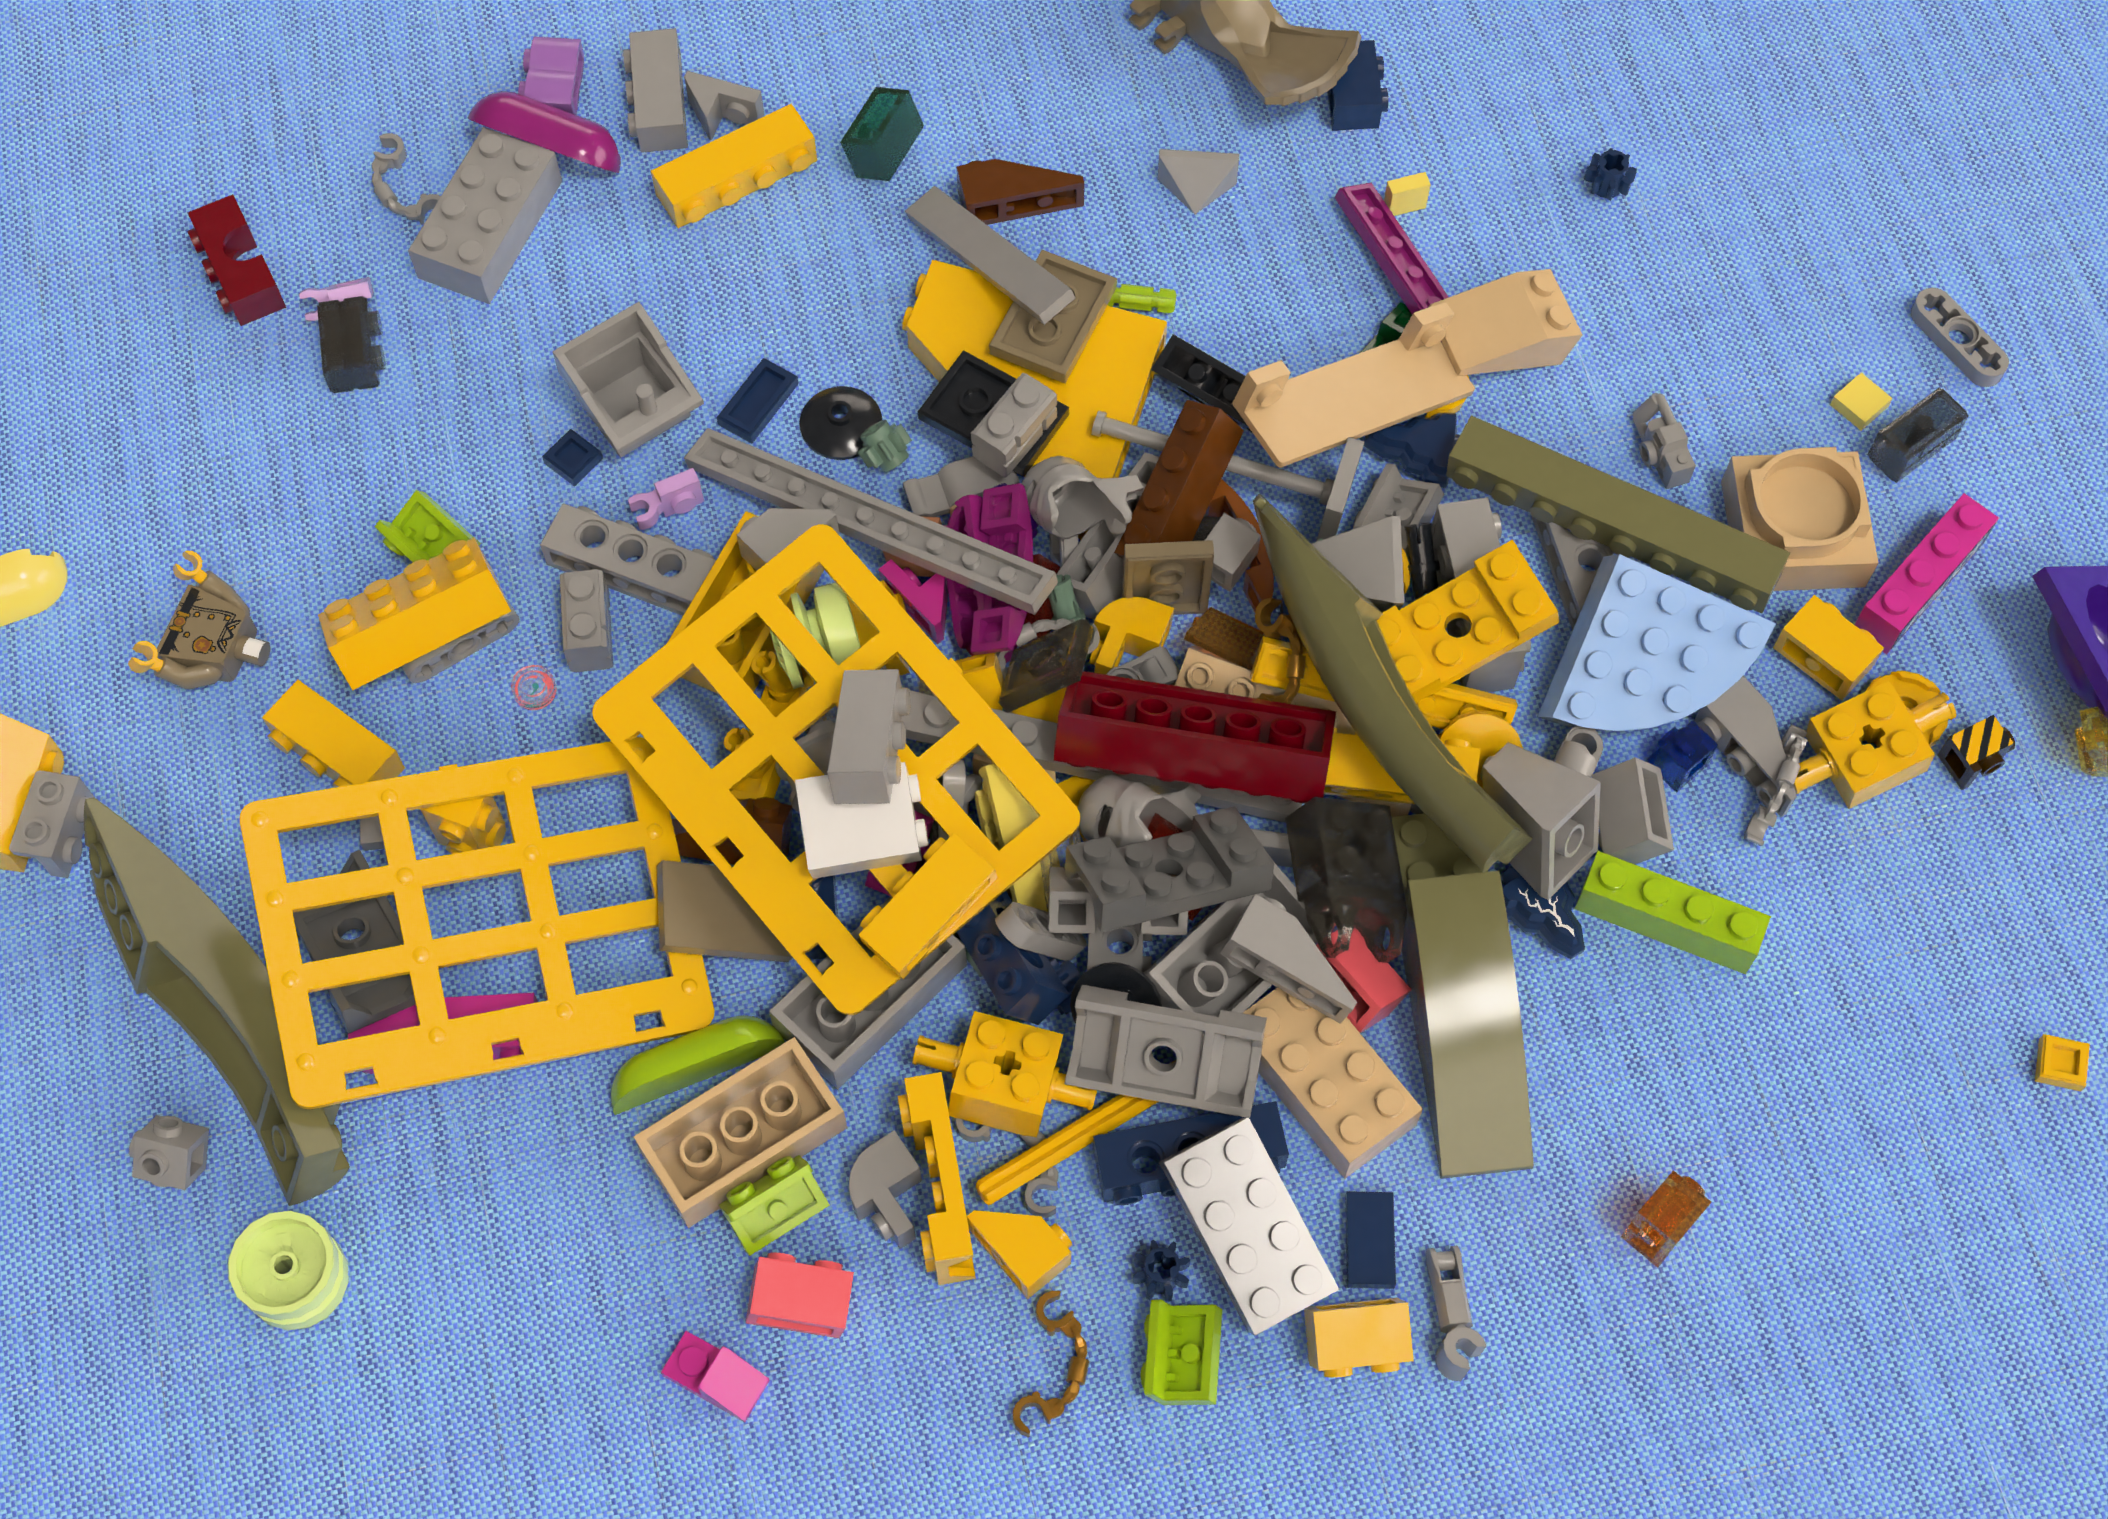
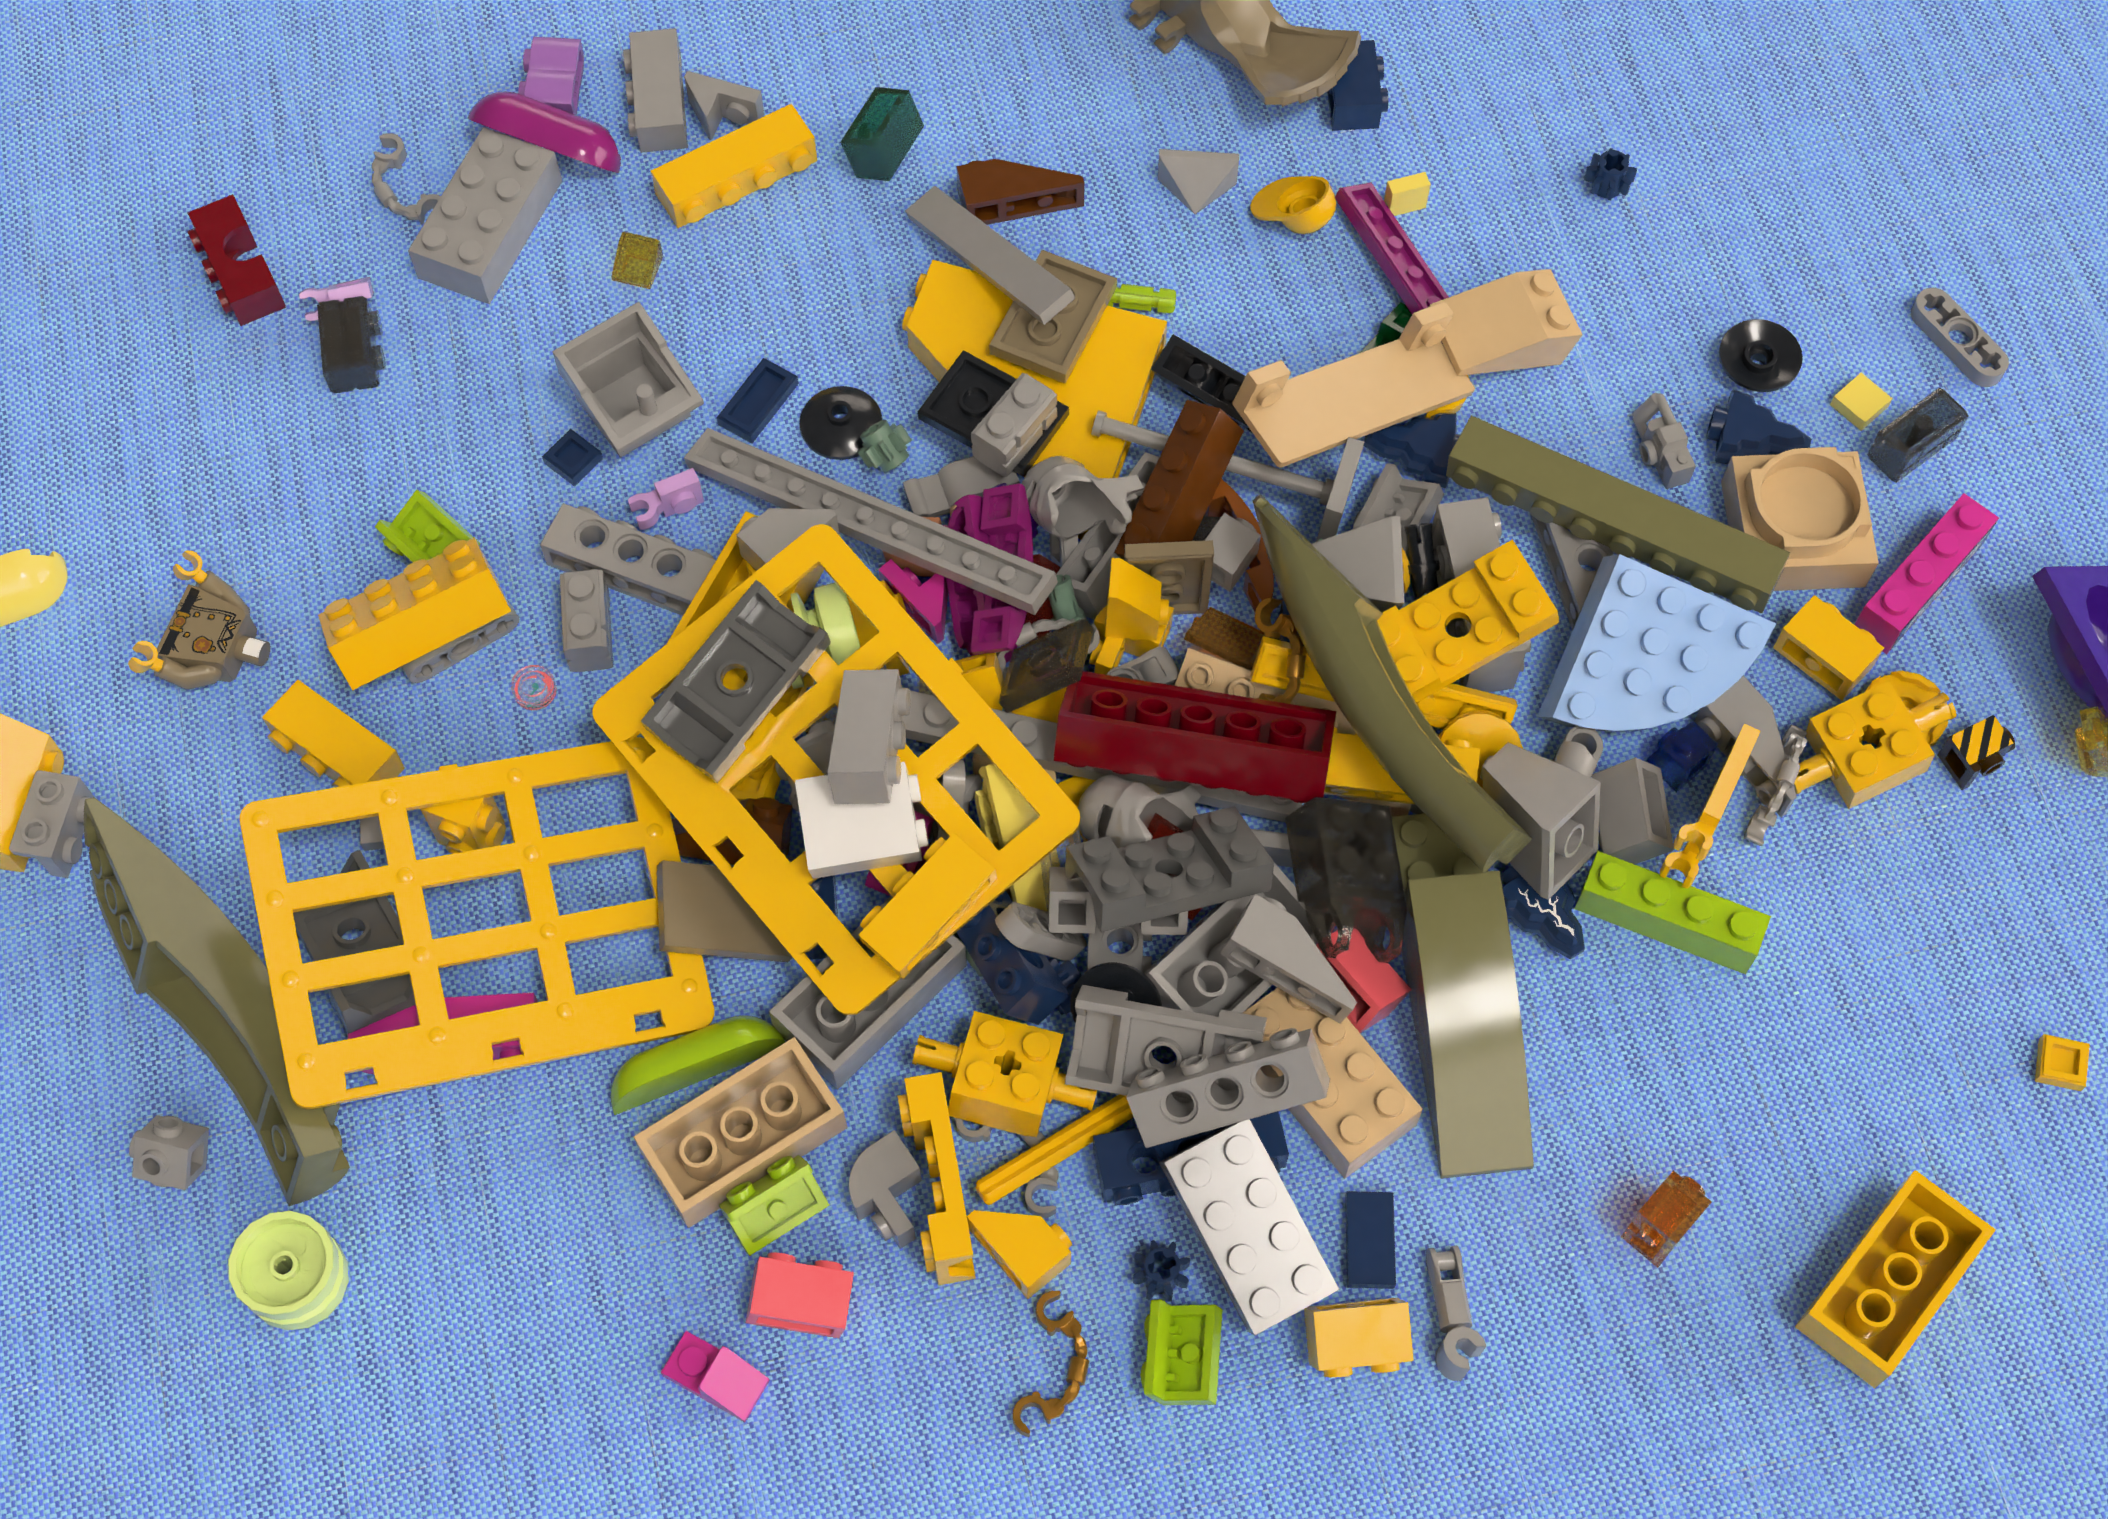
none -> clear yellow slope [611,232,663,289]
none -> dark grey piece [641,580,831,783]
none -> yellow slope [1105,558,1169,641]
none -> light grey brick [1126,1028,1330,1148]
none -> yellow cap [1250,176,1336,234]
none -> yellow tile [1660,724,1761,889]
none -> dark blue rock [1706,389,1812,464]
none -> black dish [1719,319,1803,392]
none -> yellow brick [1795,1170,1996,1389]

